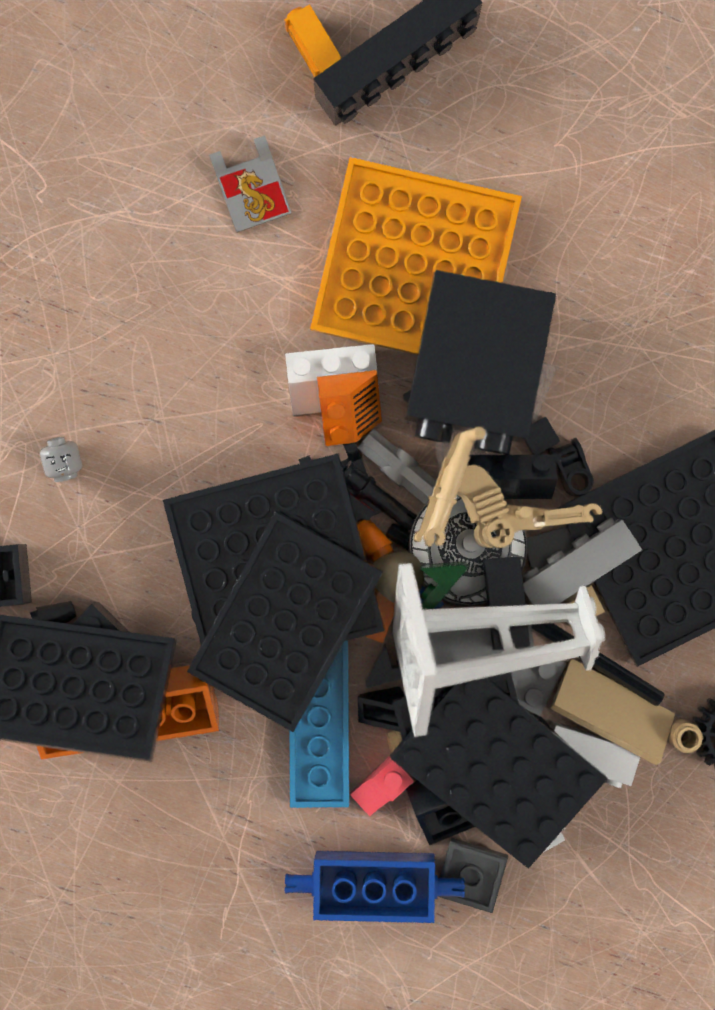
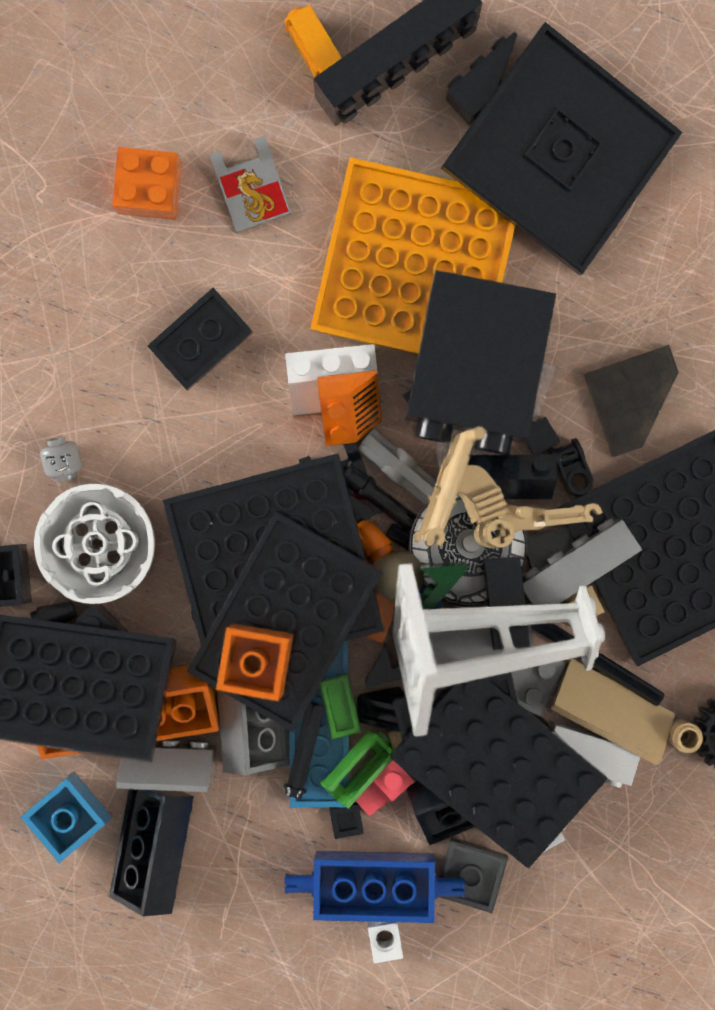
none -> dark azure brick [21,772,112,863]
none -> white brick [34,484,155,604]
none -> black slope [109,789,194,917]
none -> orange brick [112,147,182,220]
none -> light grey slope [116,739,216,792]
none -> black plate [147,287,253,391]
none -> orange brick [216,623,293,701]
none -> light grey slope [217,690,290,775]
none -> black axle [283,702,325,799]
none -> bright green window [319,730,393,809]
none -> bright green tile [320,673,361,739]
none -> black tile [329,802,364,839]
none -> white brick [368,922,403,963]
none -> black tile [441,22,683,275]
none -> black slope [446,32,517,125]
none -> clear smoke plate [584,345,679,457]

